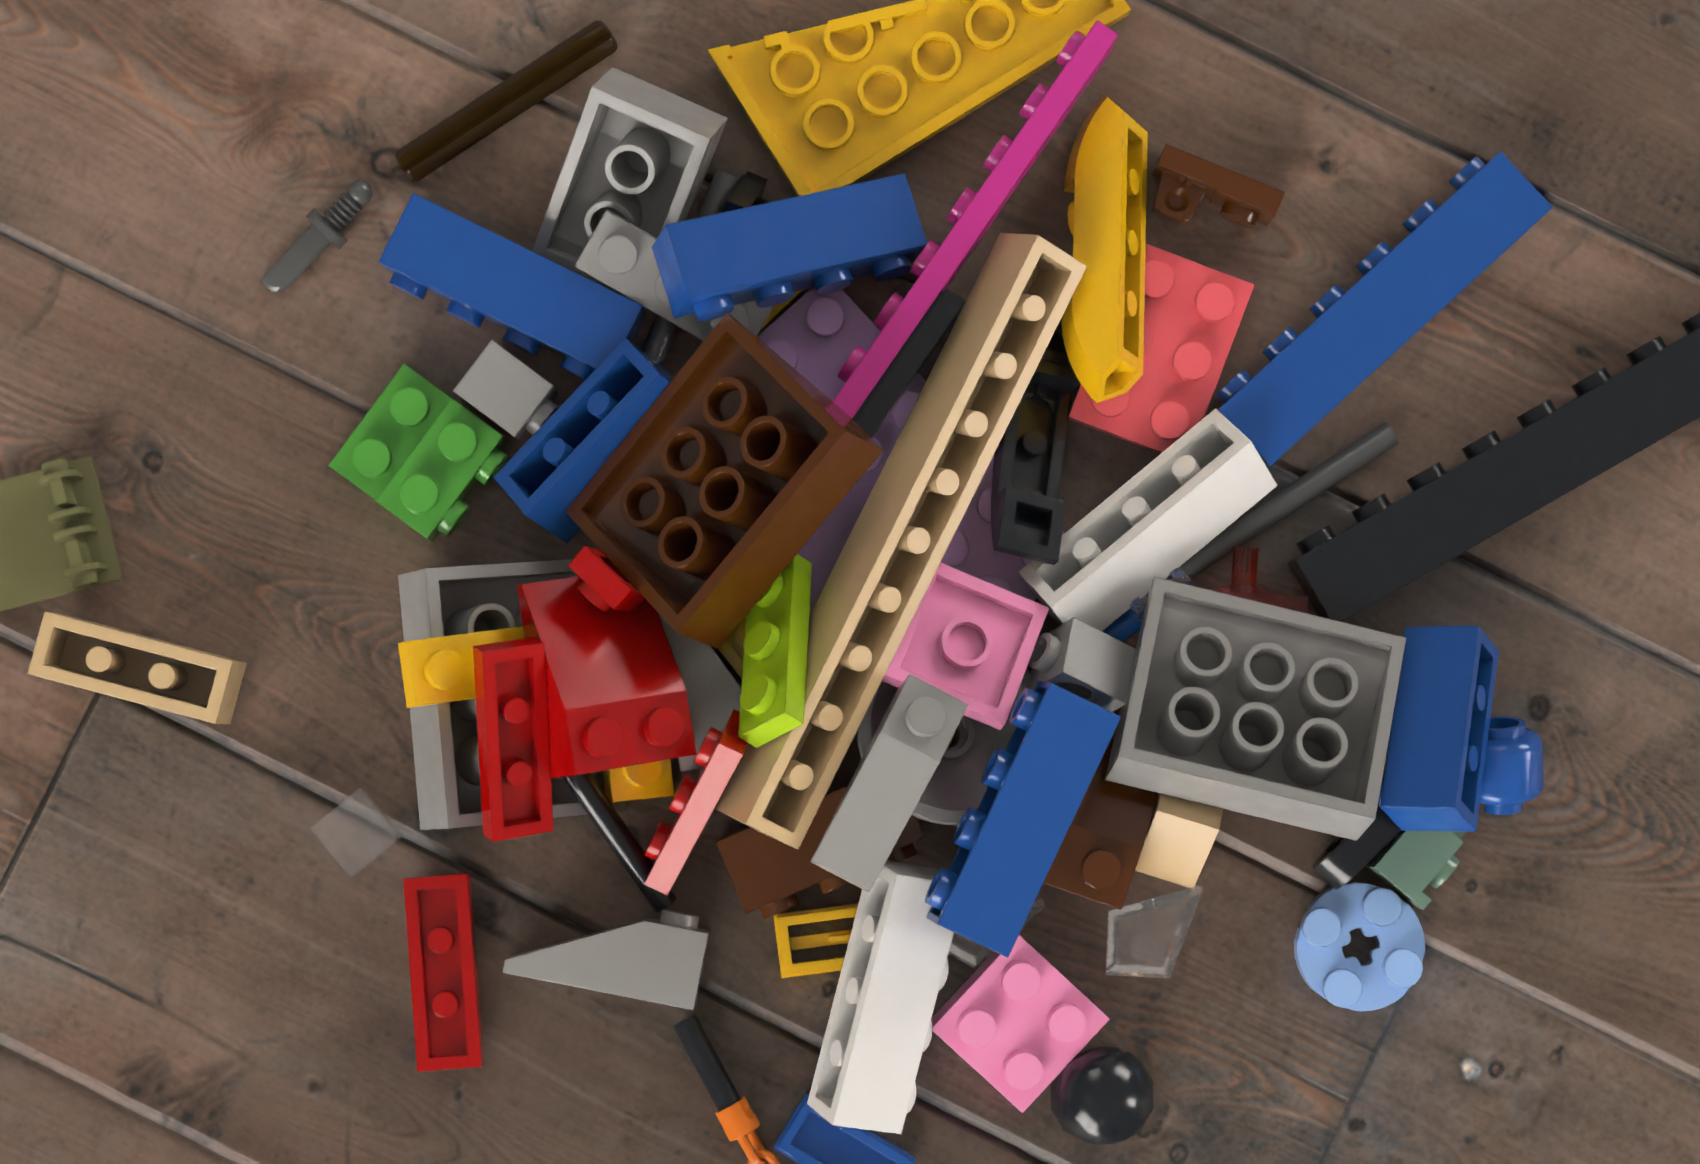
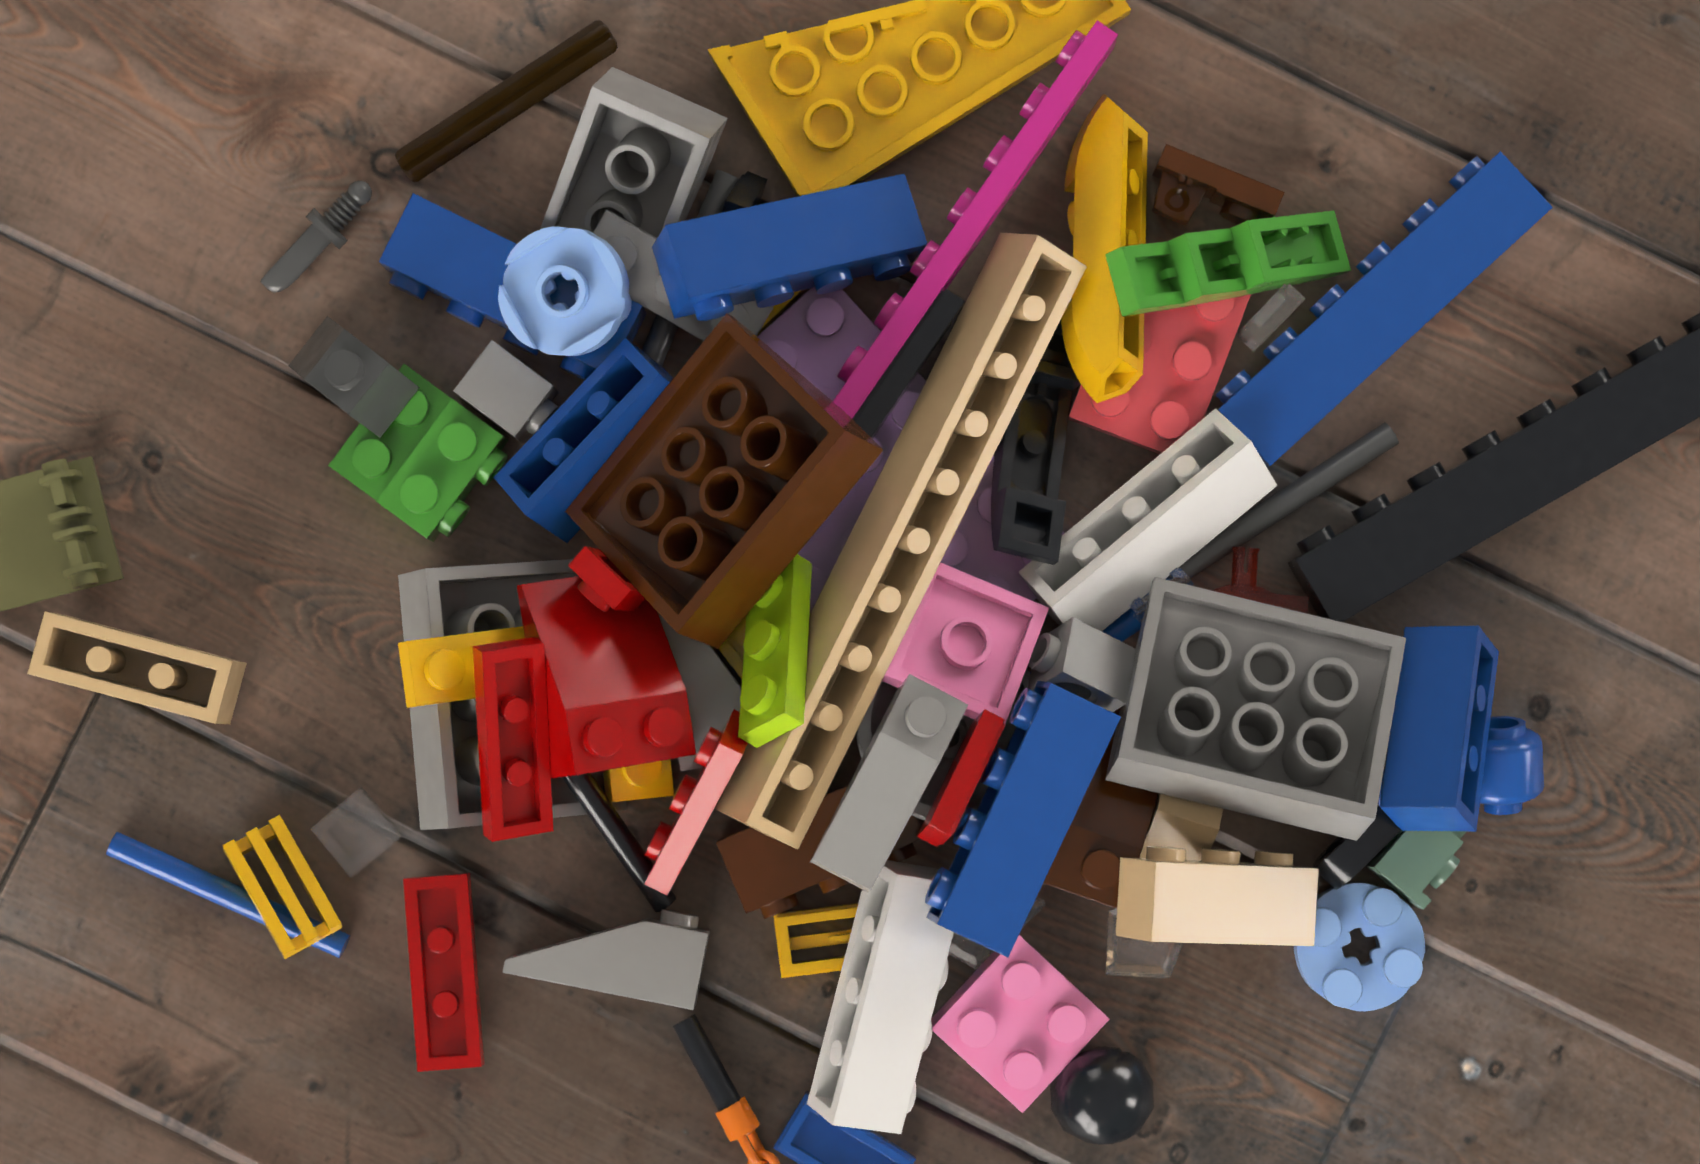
none -> blue bar [106,832,350,958]
none -> yellow tile [222,815,342,959]
none -> dark grey slope [288,316,420,438]
none -> light blue plate [498,226,632,356]
none -> red tile [917,709,1006,847]
none -> bright green slope [1105,210,1351,317]
none -> tan brick [1116,846,1319,946]
none -> clear tile [1238,283,1306,352]

